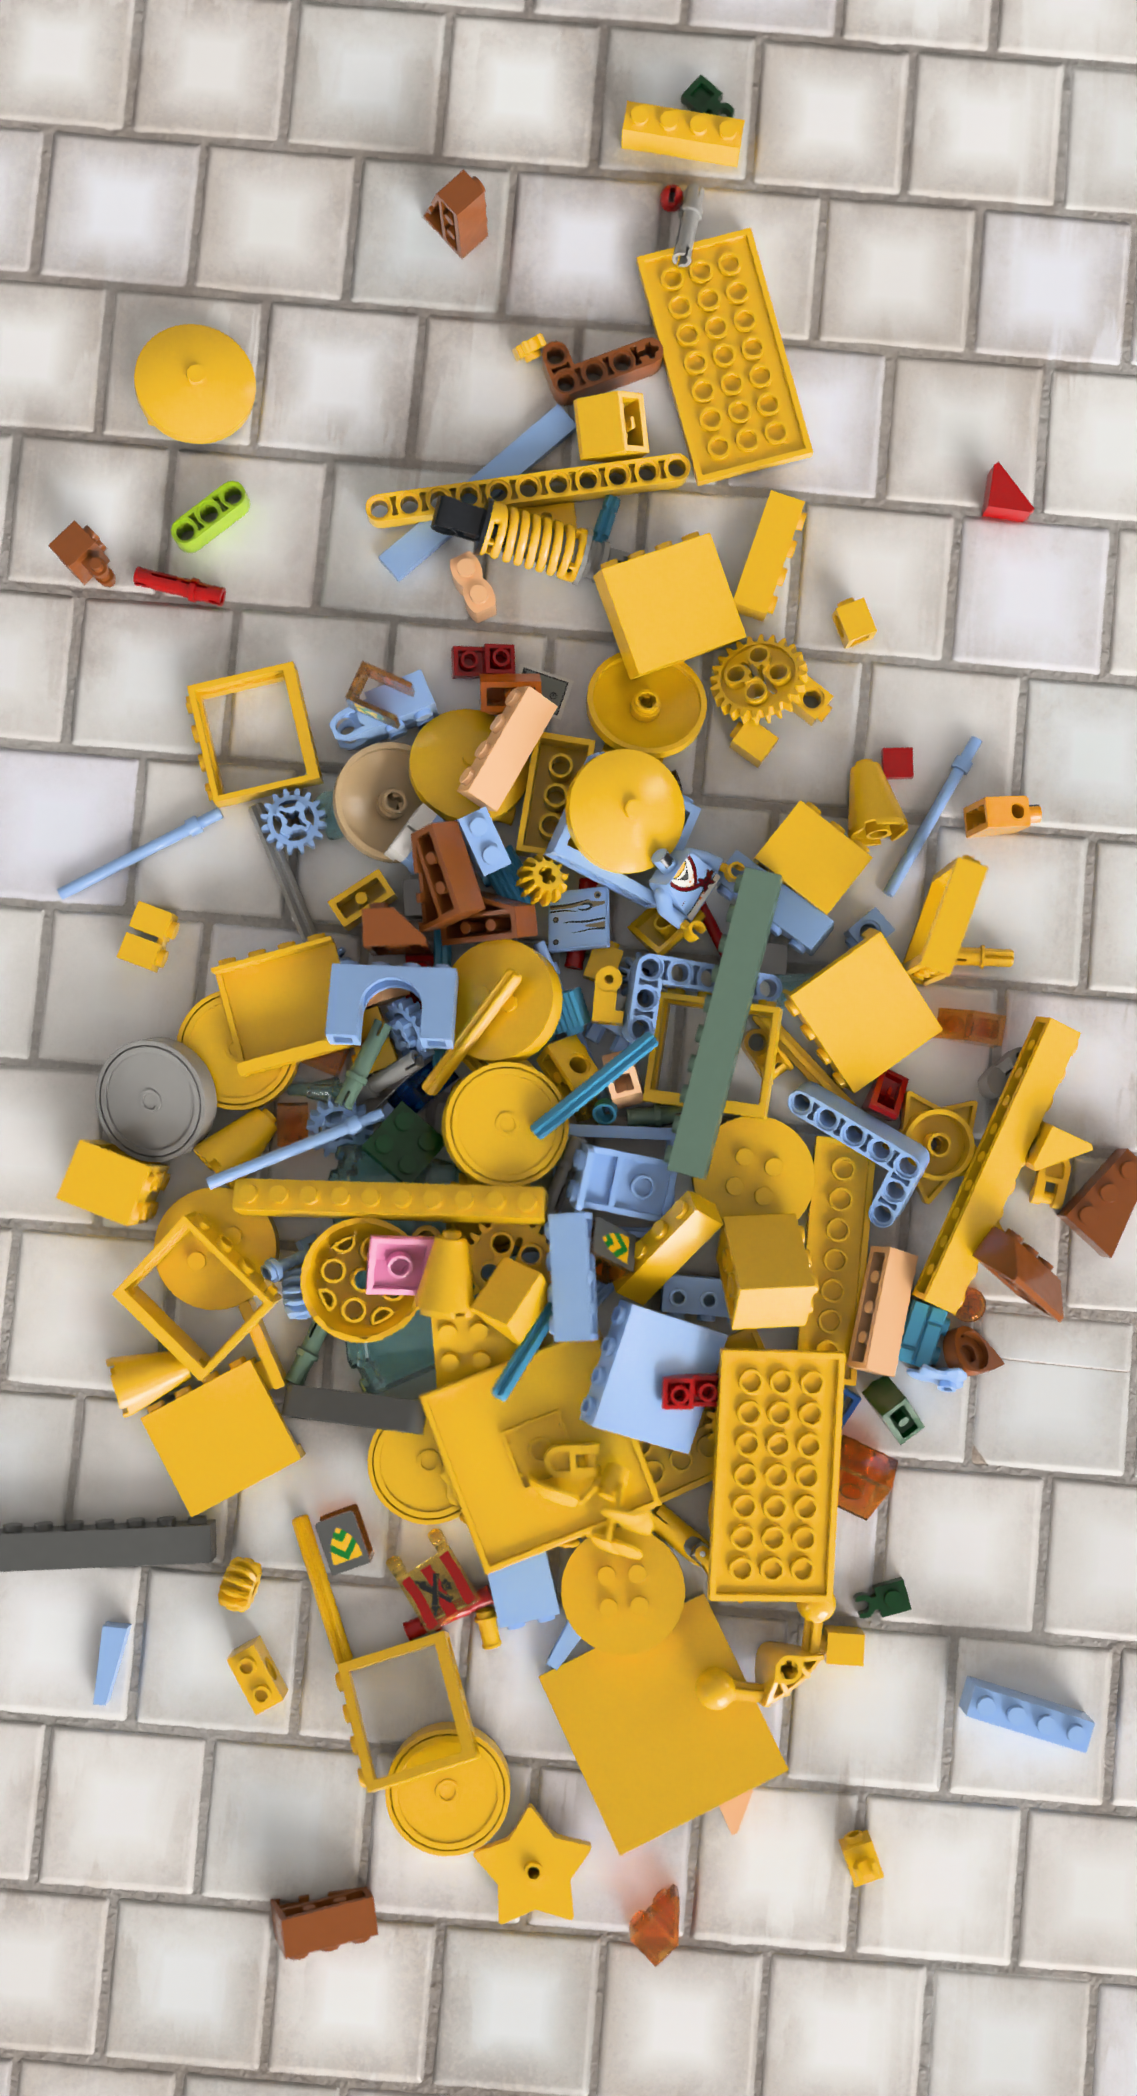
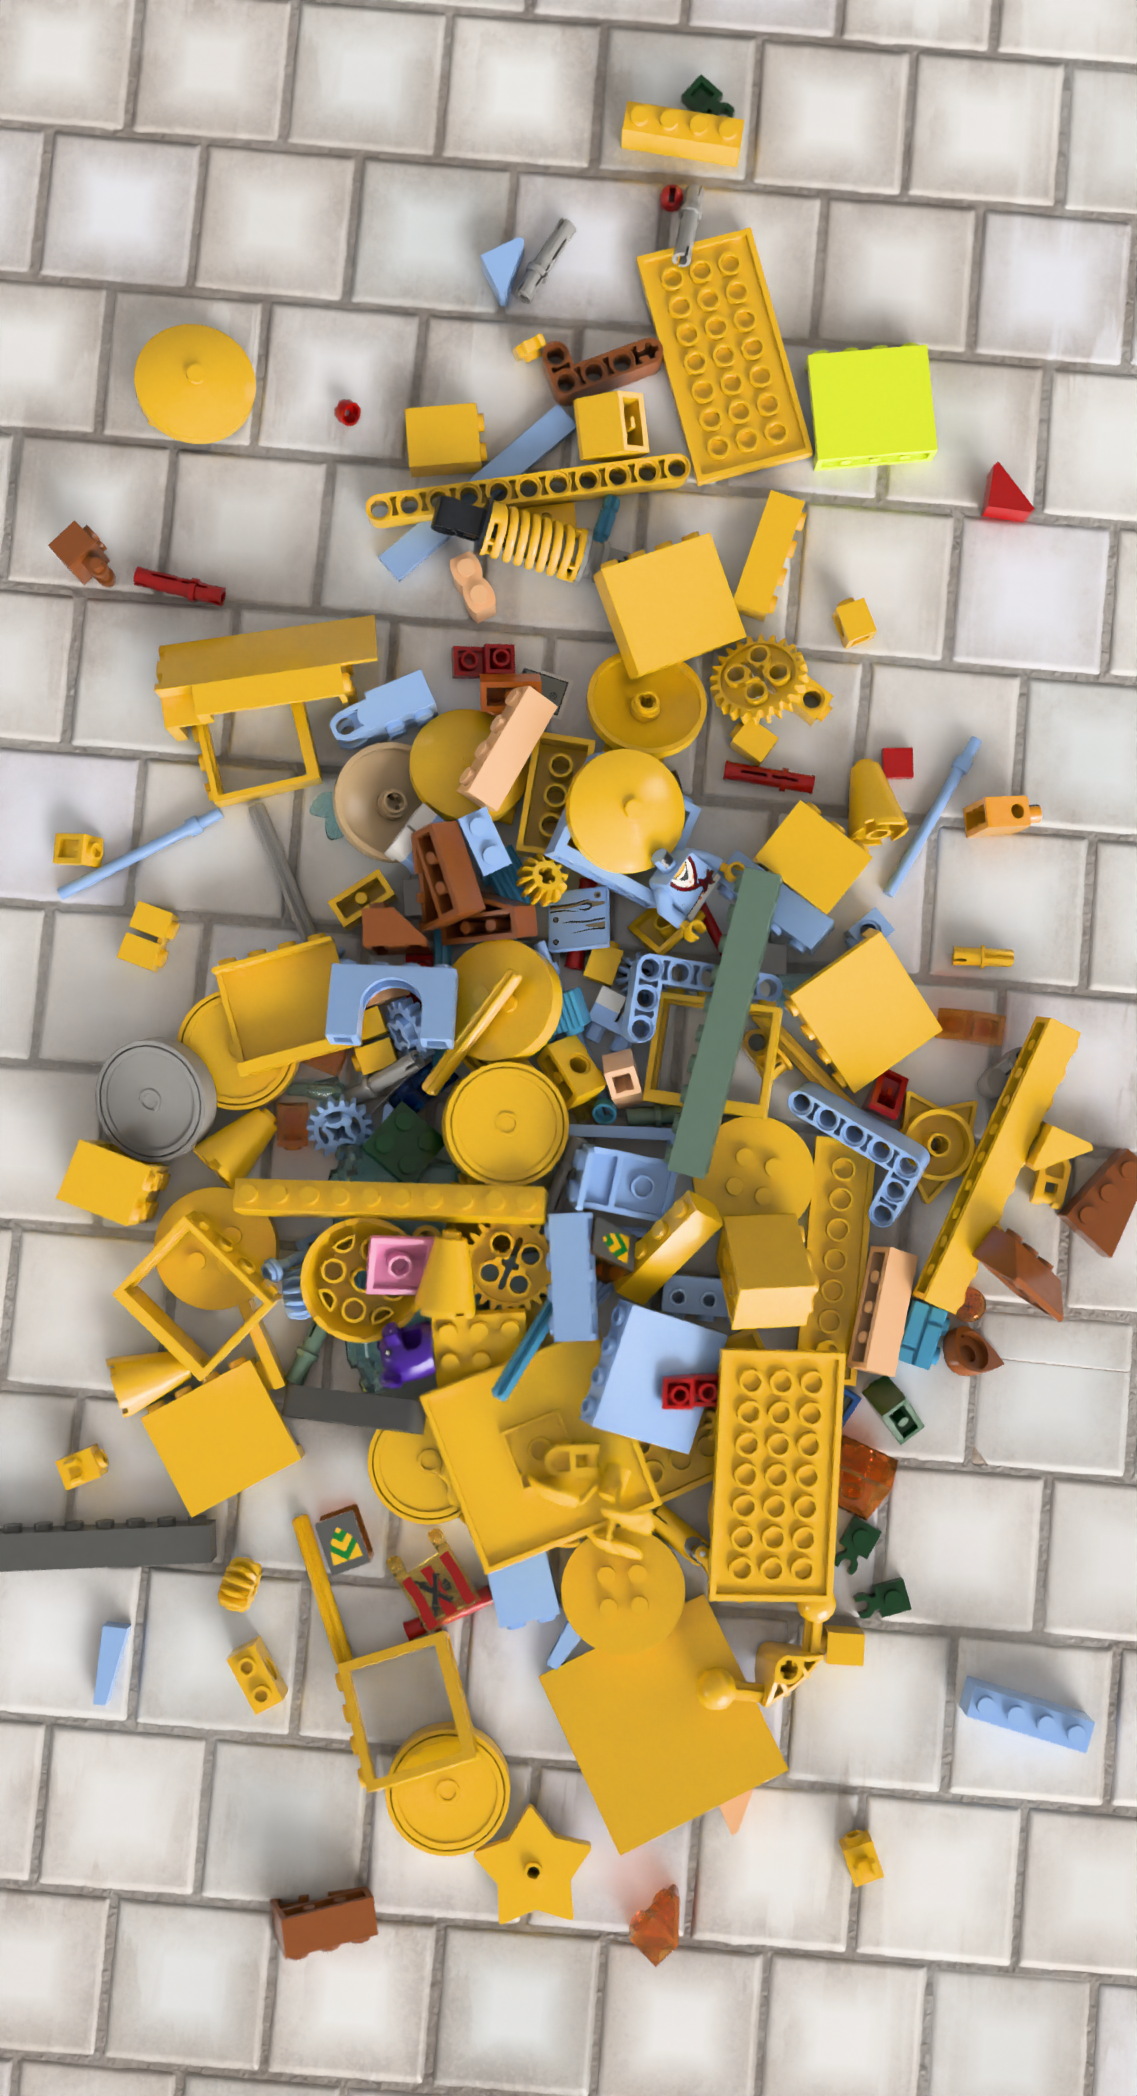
lime beam [171,481,250,553] -> none
light blue bar [206,1108,385,1190] -> none
light blue gear [260,788,327,855] -> none
sand green pin [334,1019,392,1110] -> none
clear orange piece [345,661,415,729] -> none
dark orange wedge [423,169,488,259] -> none
yellow slope [469,1257,549,1346] -> none
yellow pin [474,1606,502,1650] -> none
dark azure axle [530,1032,658,1139] -> none
yellow leg [591,966,624,1026] -> none
yellow window [902,855,988,986] -> none
light blue plate [906,1364,967,1392] -> none
none -> yellow bracket [53,833,104,868]
none -> yellow brick [55,1443,109,1491]
none -> yellow panel [154,615,378,741]
none -> red hinge [334,399,361,426]
none -> dark purple piece [377,1321,436,1389]
none -> yellow brick [404,403,487,478]
none -> light blue slope [480,237,524,307]
none -> light grey pin [514,218,576,304]
none -> red pin [723,760,815,794]
none -> neon yellow panel [804,342,938,471]
none -> dark green plate [834,1515,882,1575]

